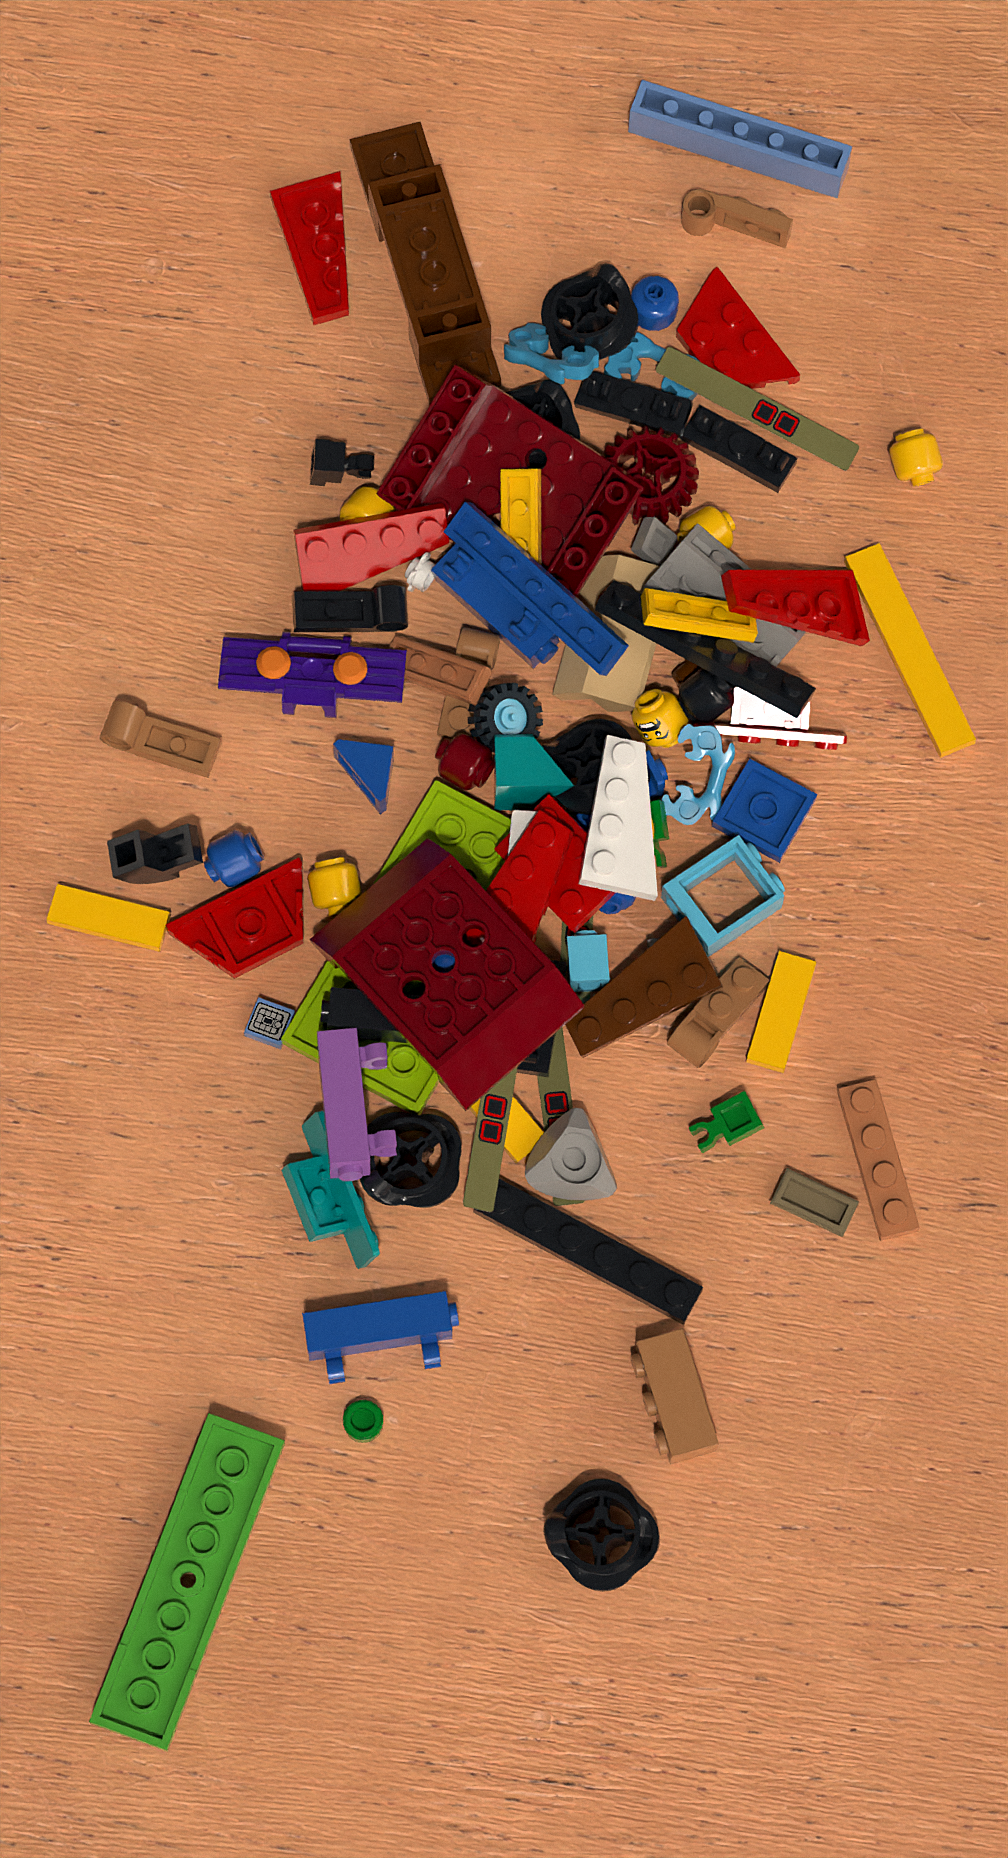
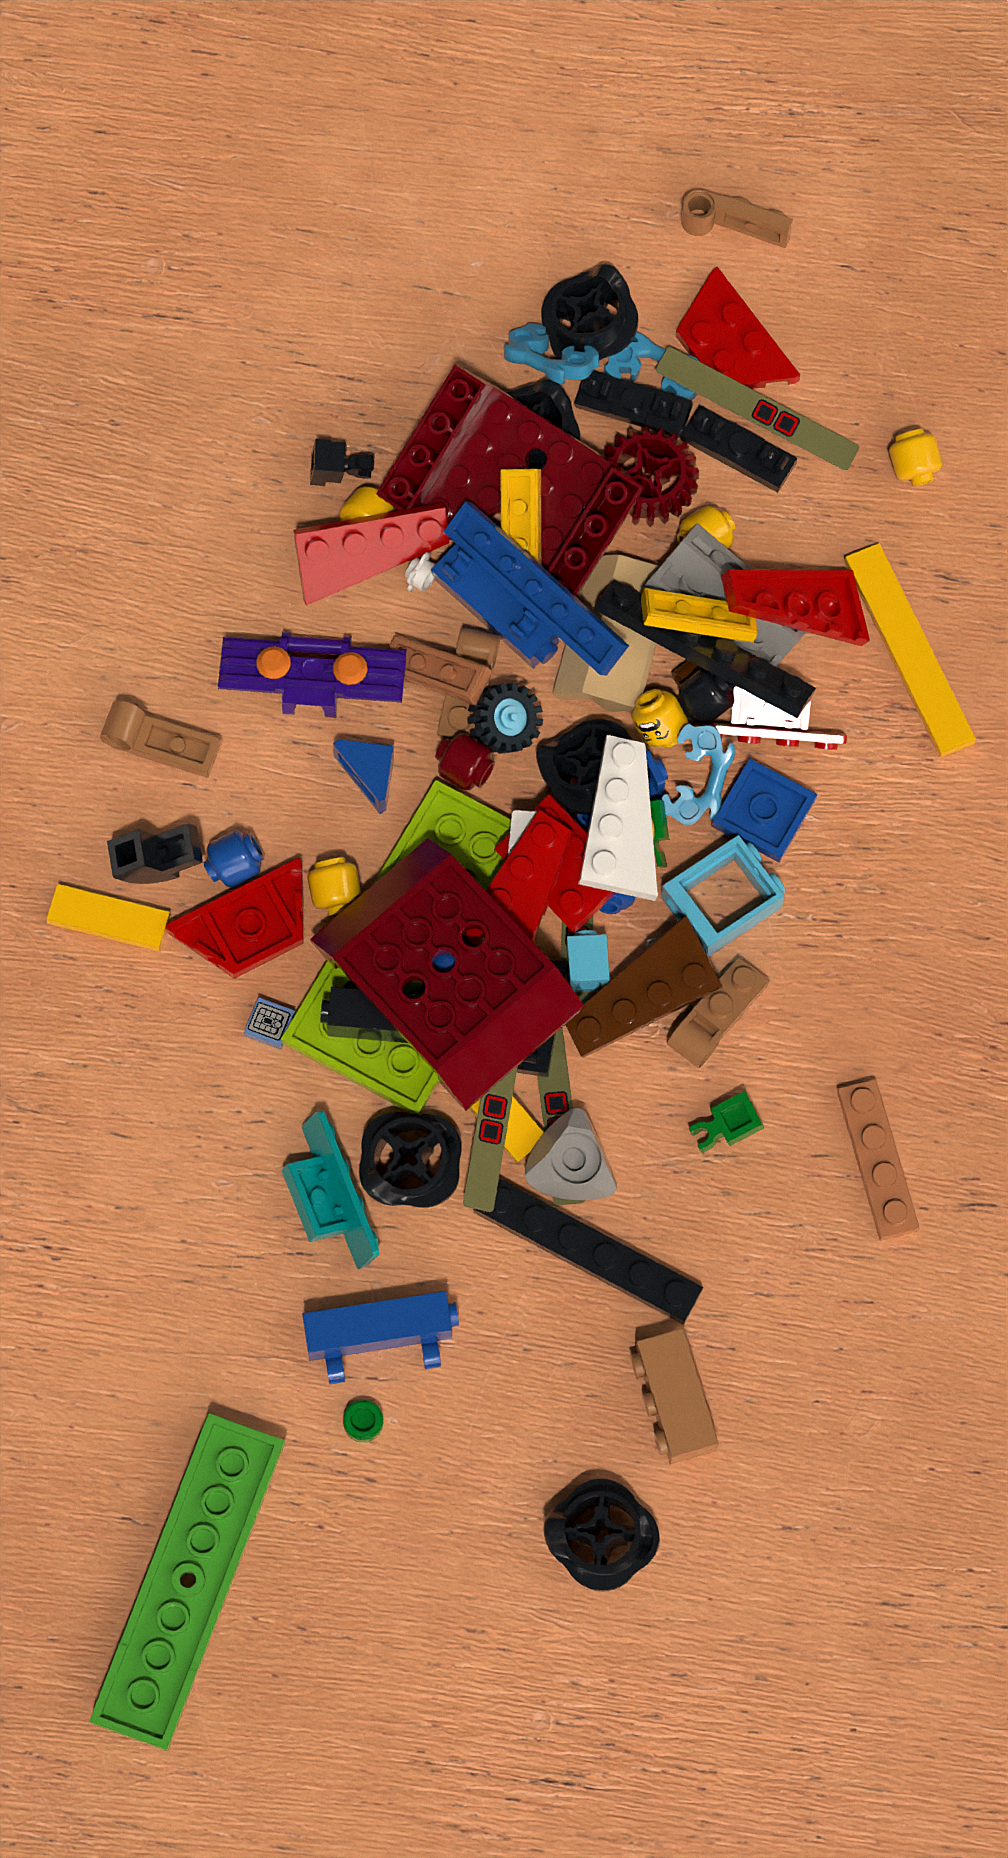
red wing [270,171,349,326] -> none
black plate [292,585,408,632] -> none
medium lavender brick [317,1028,397,1181] -> none
reddish brown bracket [349,122,501,405] -> none
teal slope [494,734,574,811] -> none
medium blue brick [628,80,853,198] -> none
blue head [631,276,679,331] -> none
light grey plate [631,517,677,566] -> none
yellow tile [746,951,816,1073] -> none
dark tan tile [770,1168,859,1237] -> none

